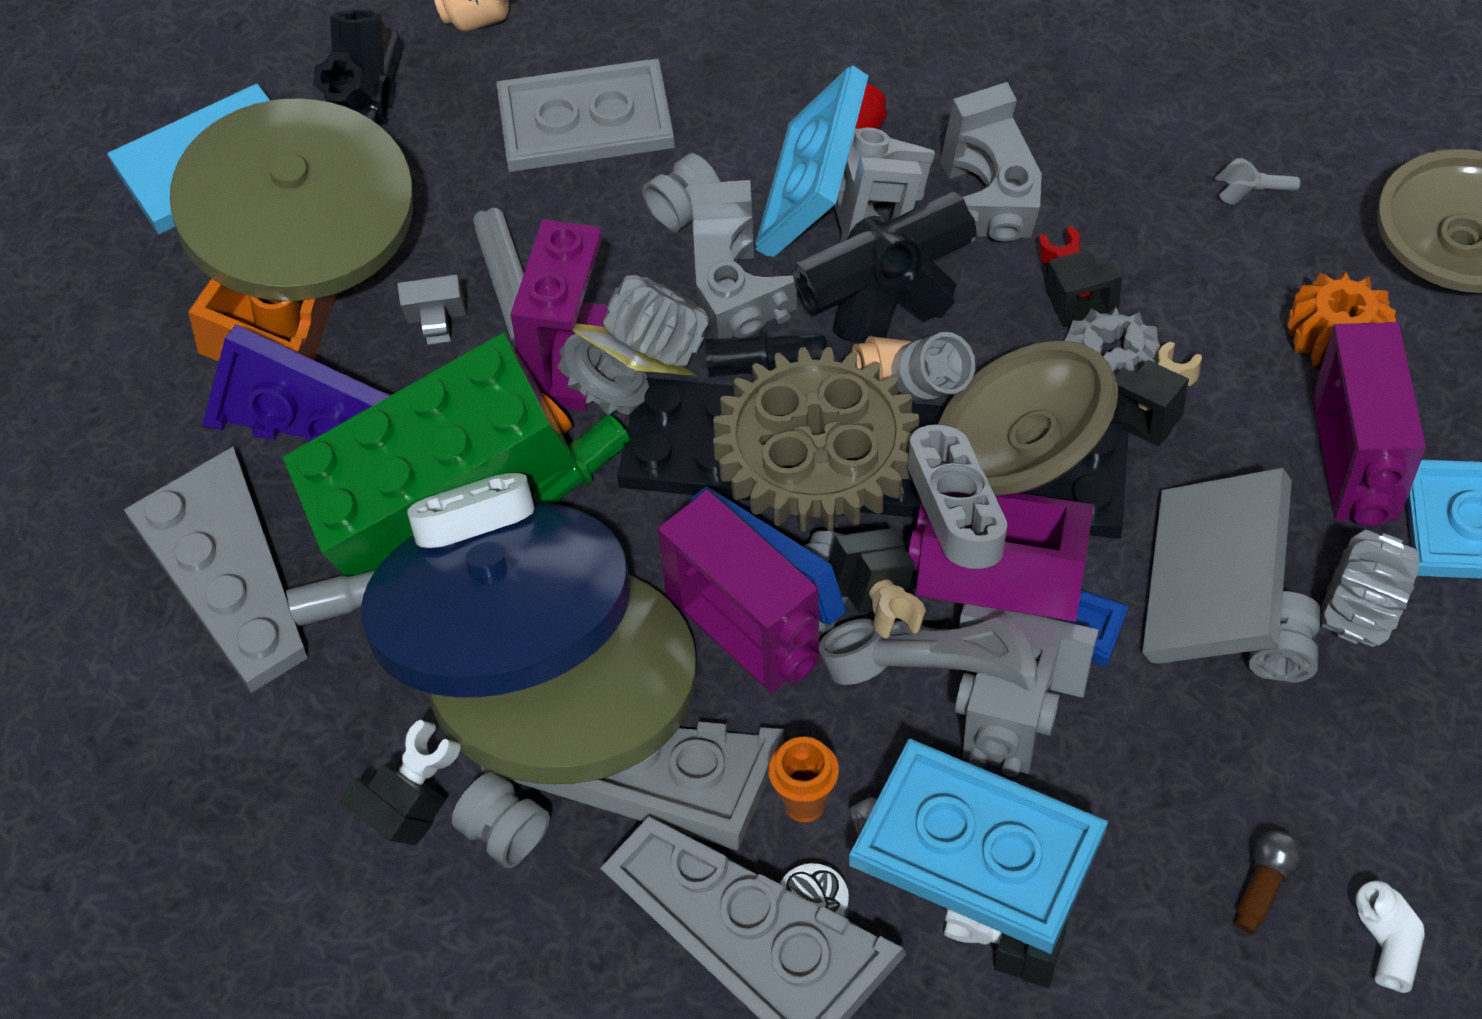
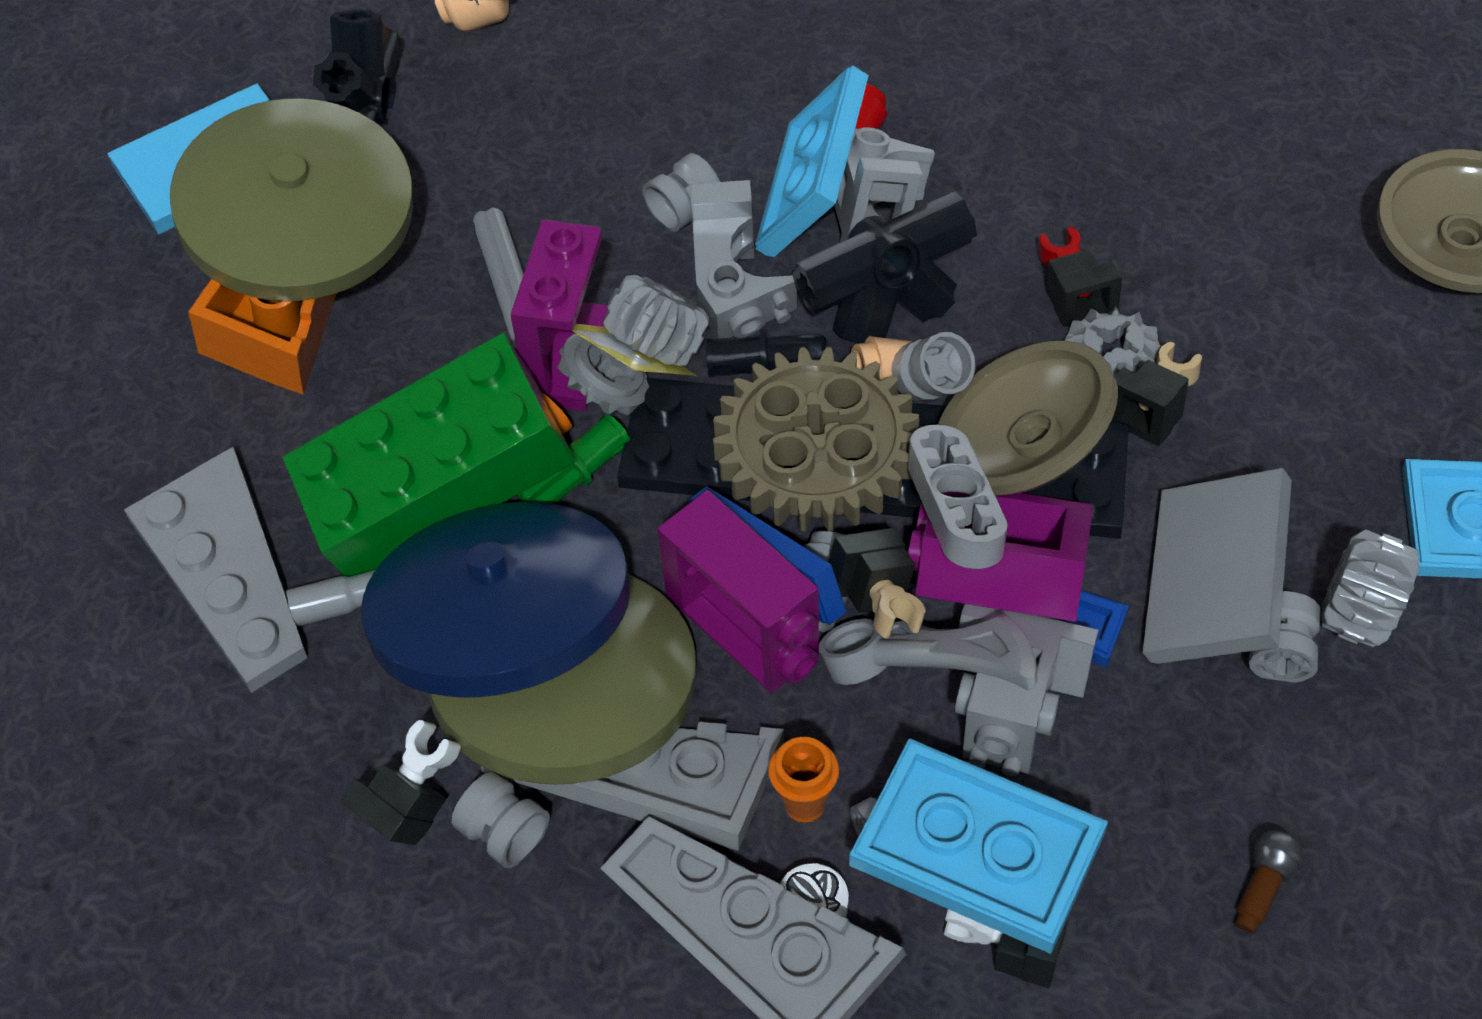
dark purple wing [202,324,390,442] -> none
light grey tile [397,275,466,345] -> none
white beam [407,473,535,548] -> none
light grey tile [496,58,675,172] -> none
light grey tile [940,82,1042,242] -> none
light grey hand [1215,158,1300,205] -> none
orange gear [1287,269,1396,368] -> none
magenta window [1312,322,1426,526] -> none
white arm [1355,881,1425,993] -> none

